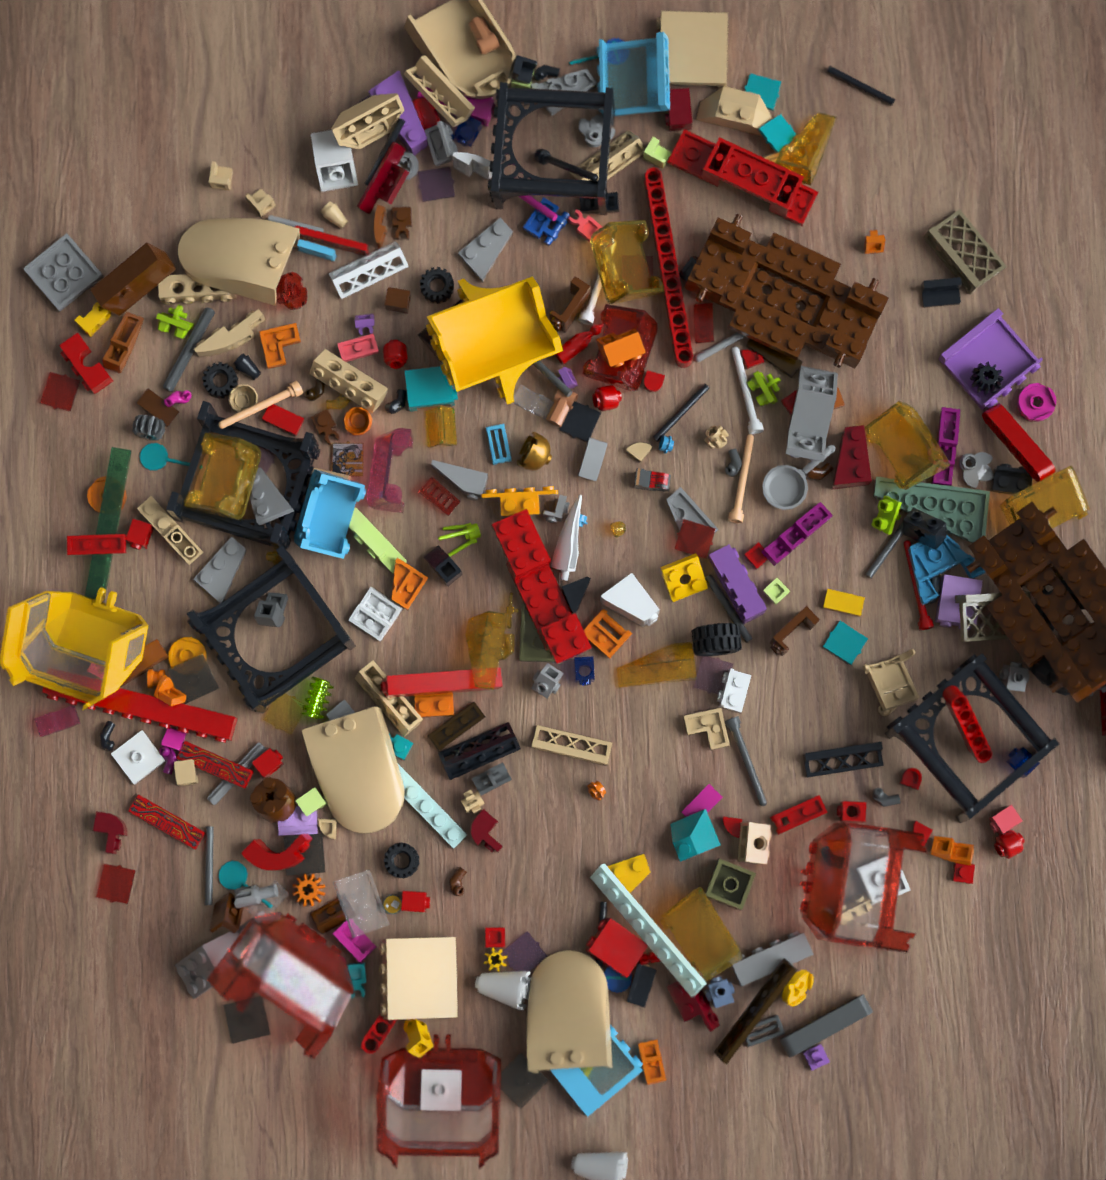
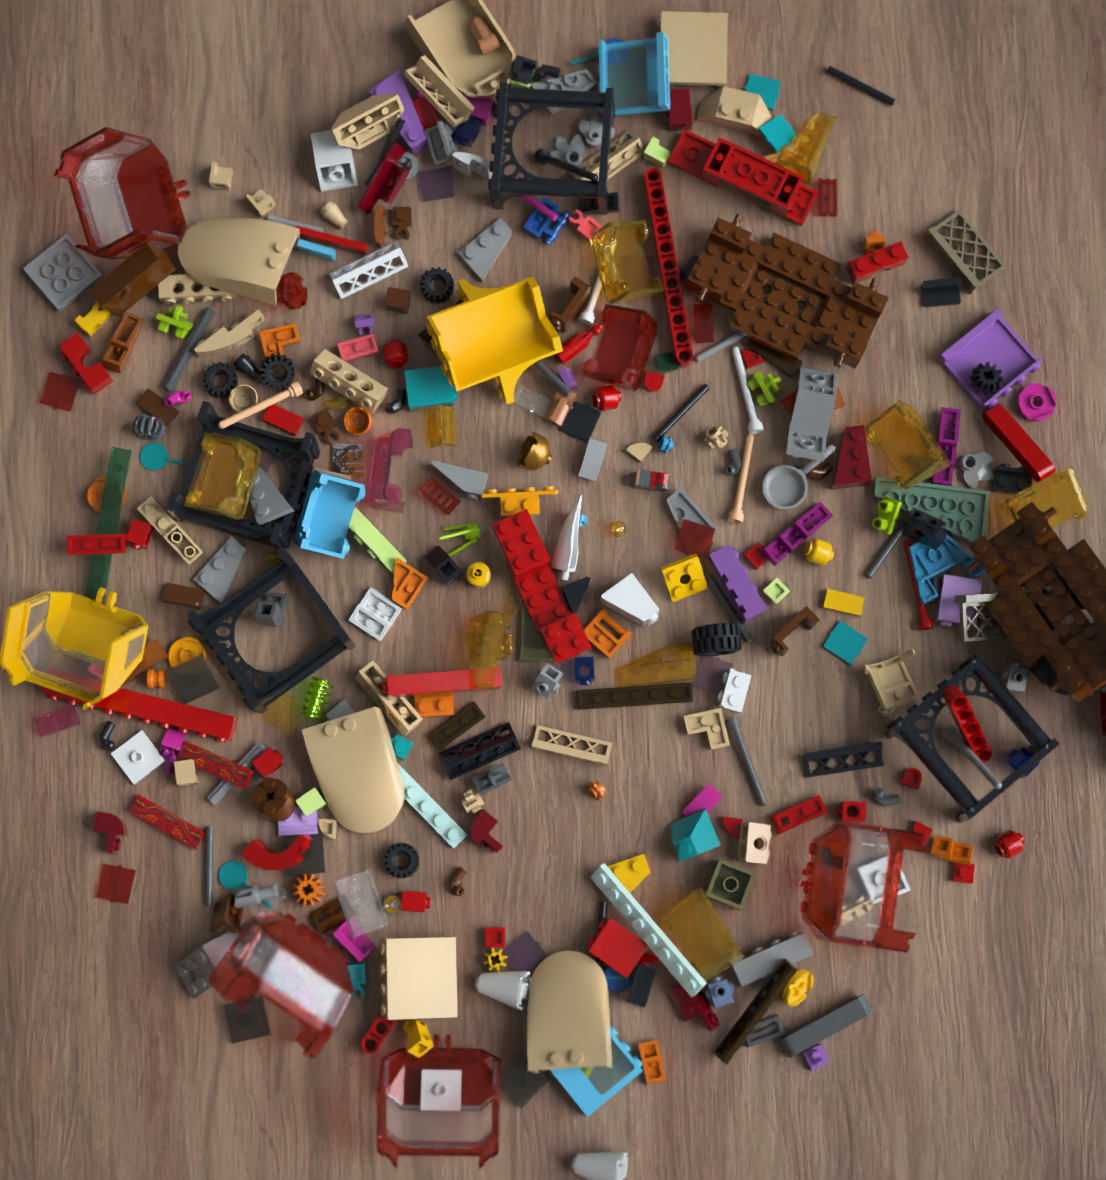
orange tile [154,675,186,706] -> none
medium azure tile [486,424,512,465] -> none
light grey bracket [543,495,570,523] -> none
orange brick [596,329,646,368] -> none
coral brick [989,805,1022,835] -> none
none -> clear red windscreen [54,127,191,259]
none -> reddish brown panel [160,582,205,609]
none -> black tyre [260,353,295,390]
none -> yellow head [466,562,491,588]
none -> light grey plate [550,134,585,167]
none -> dark brown tile [576,682,693,710]
none -> clear green slope [654,351,678,375]
none -> yellow head [804,538,834,566]
none -> clear red tile [818,179,837,217]
none -> red arch [846,241,909,283]
none -> light grey piece [942,725,1002,789]

